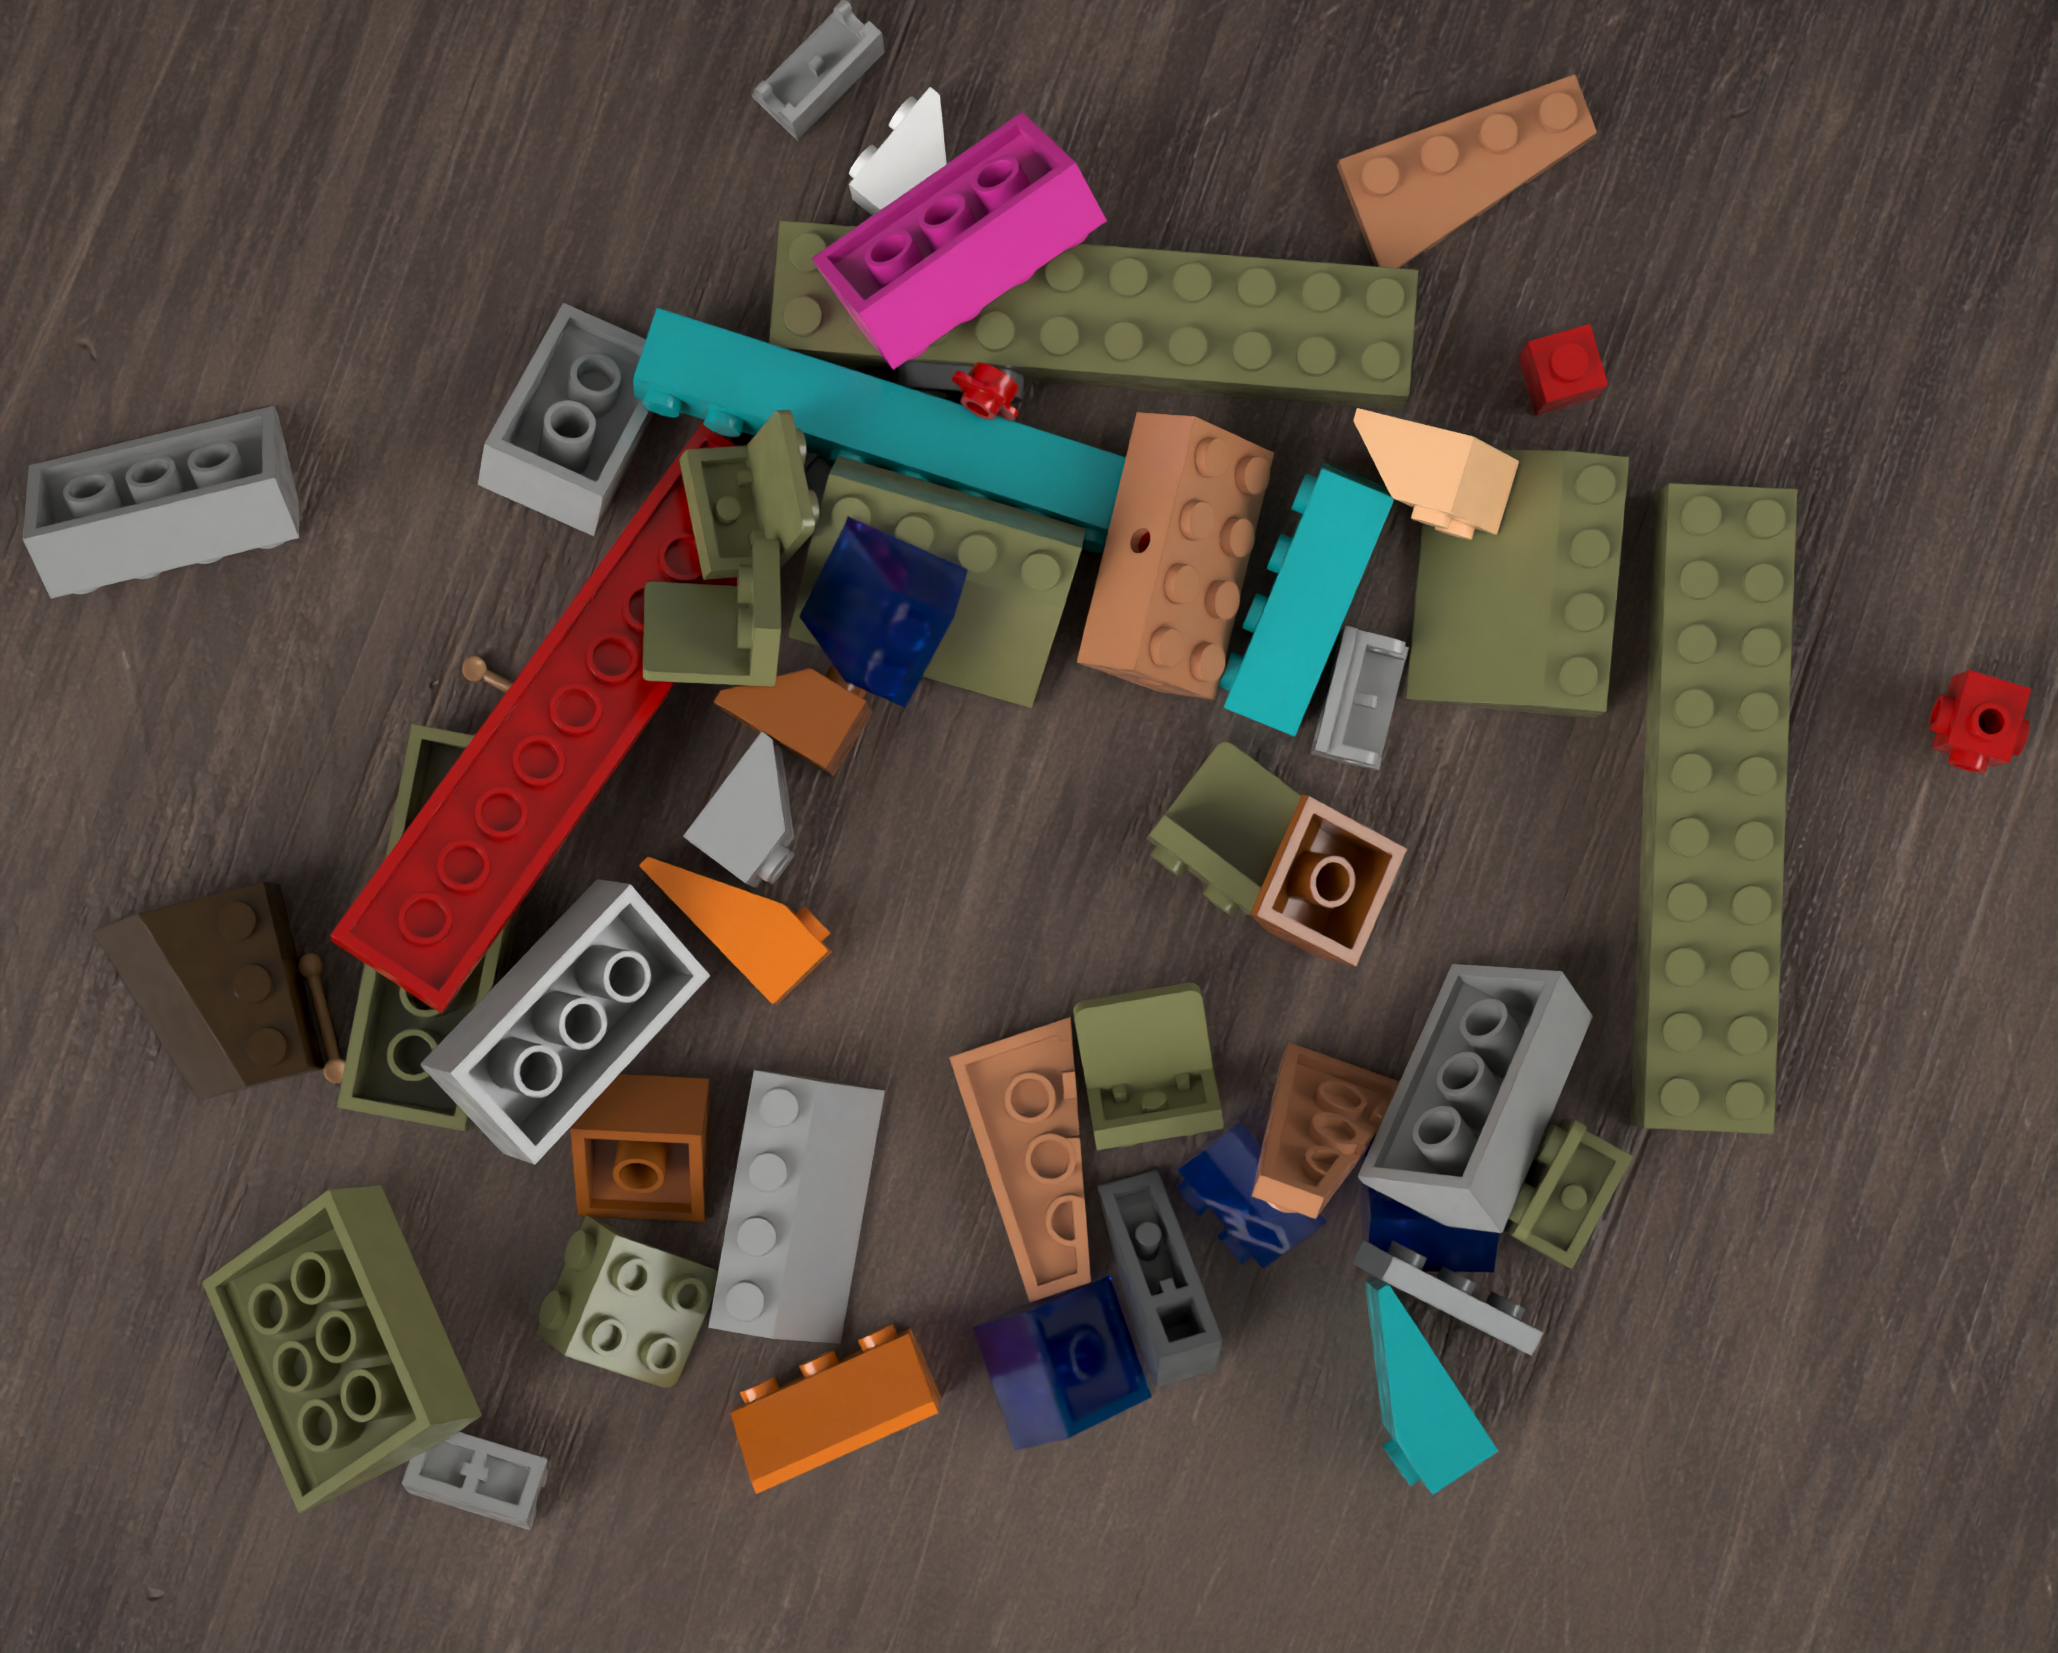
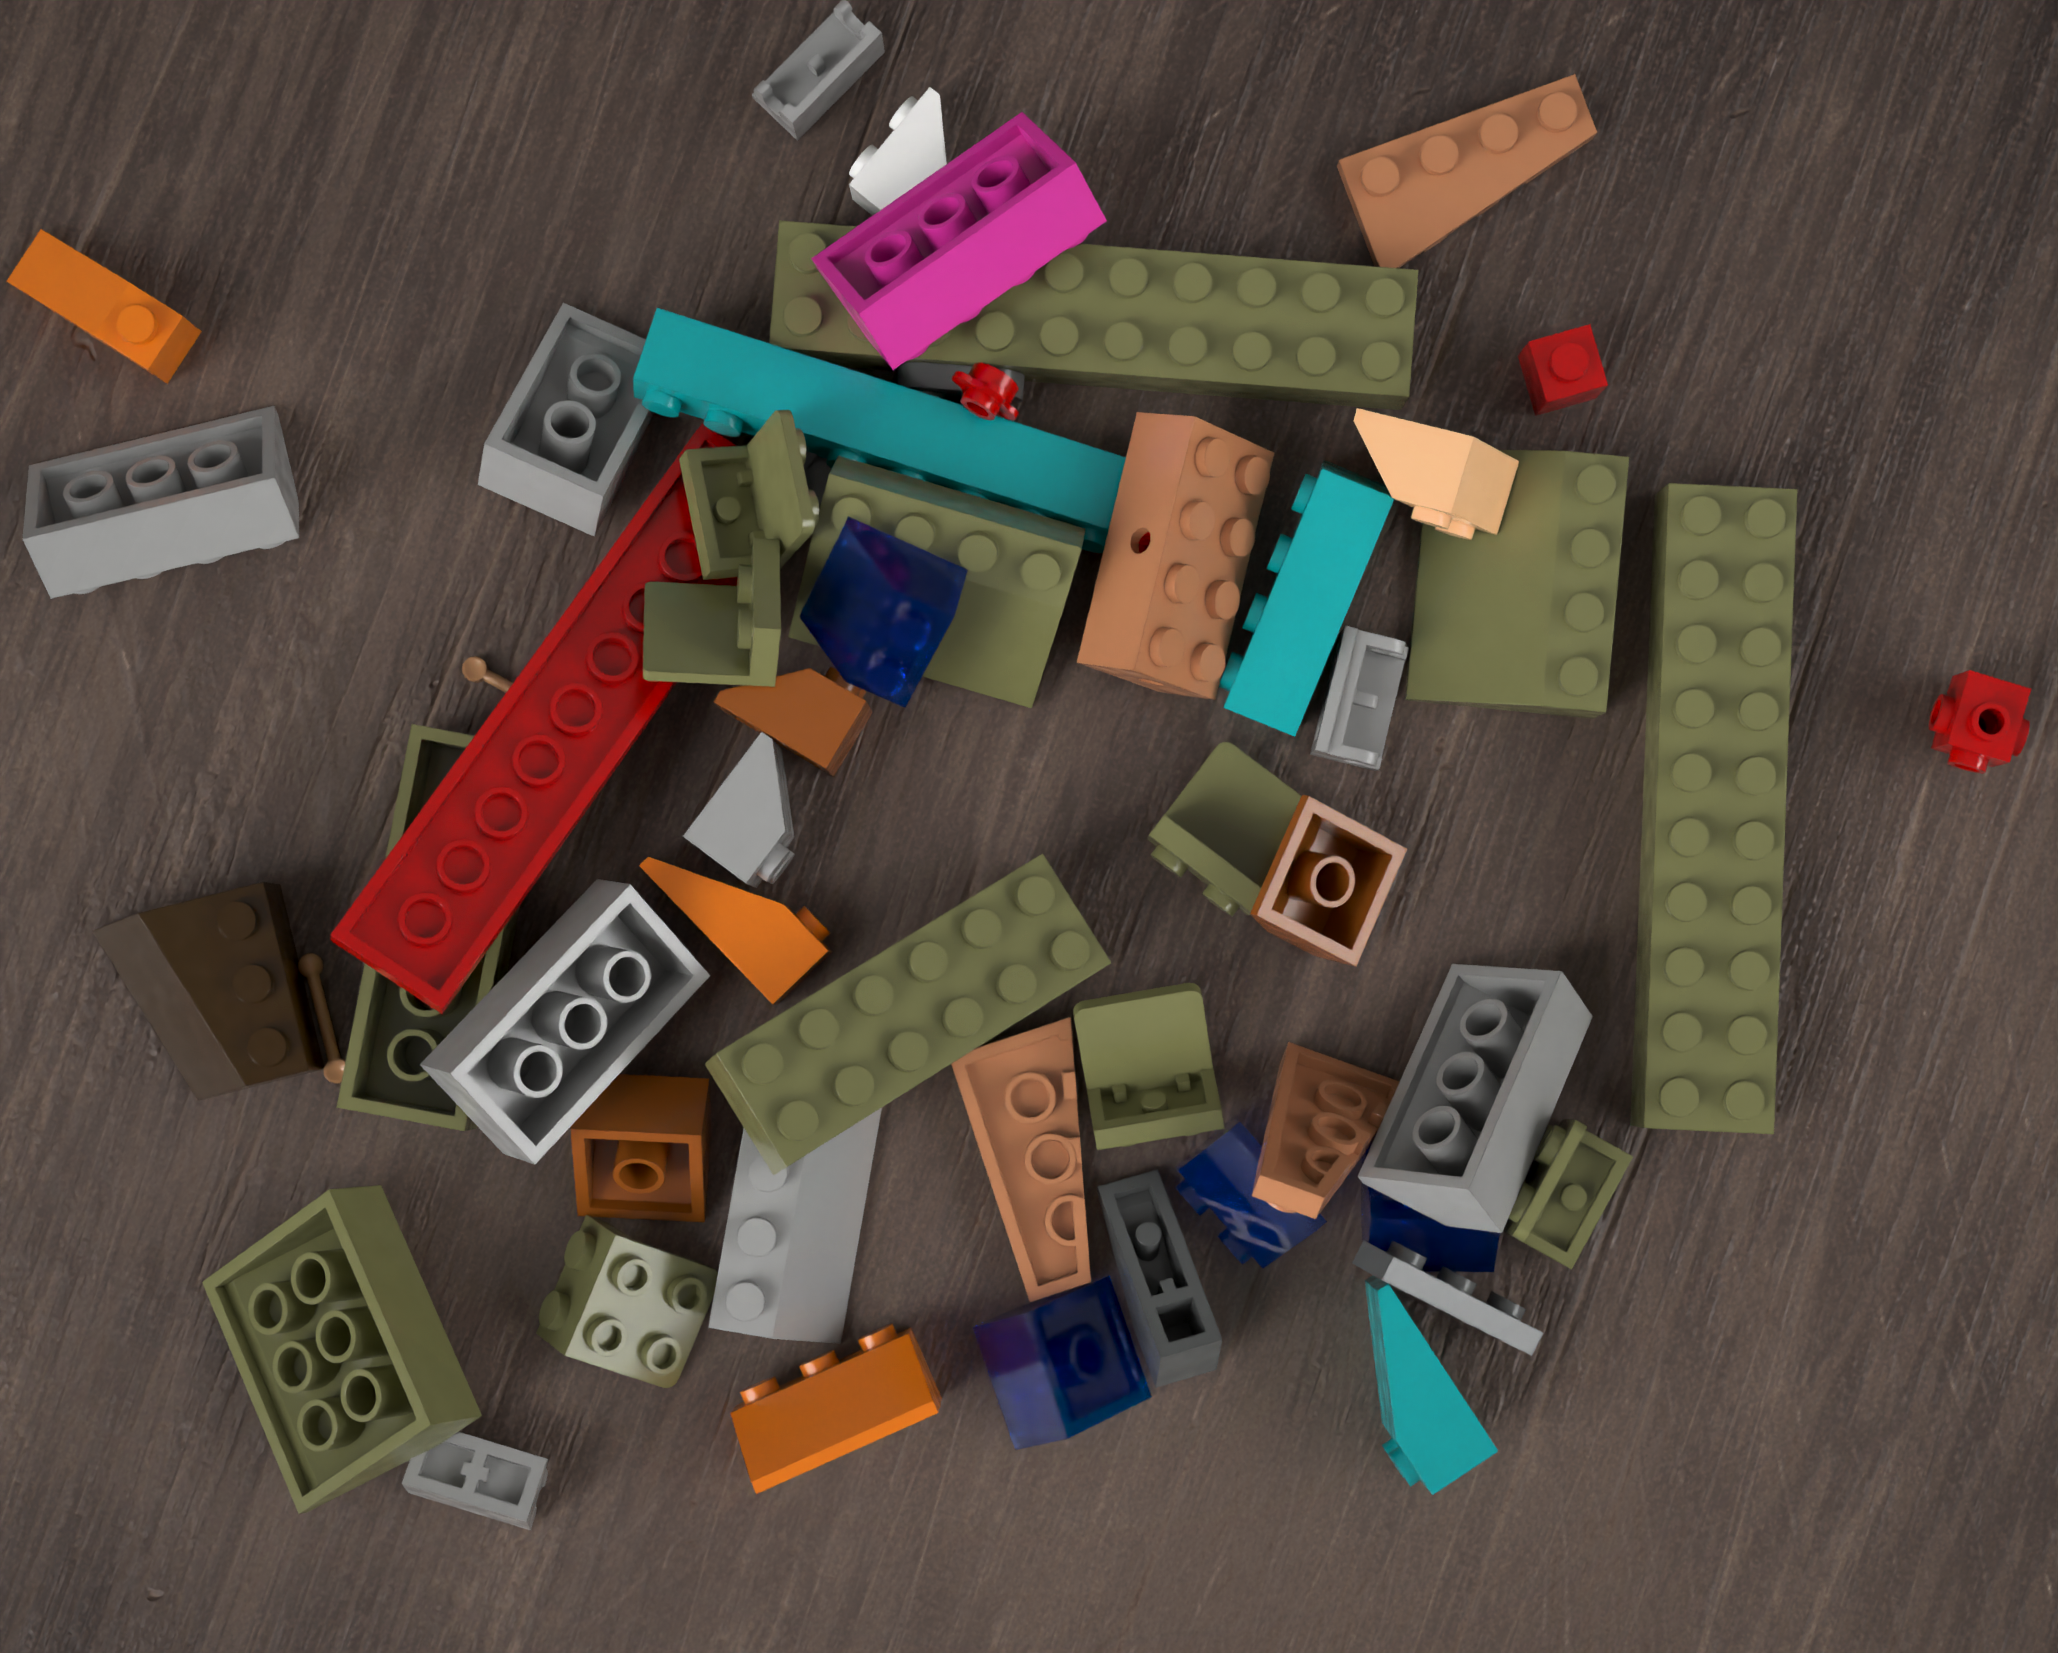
none -> orange slope [6,229,202,384]
none -> olive brick [705,854,1111,1175]

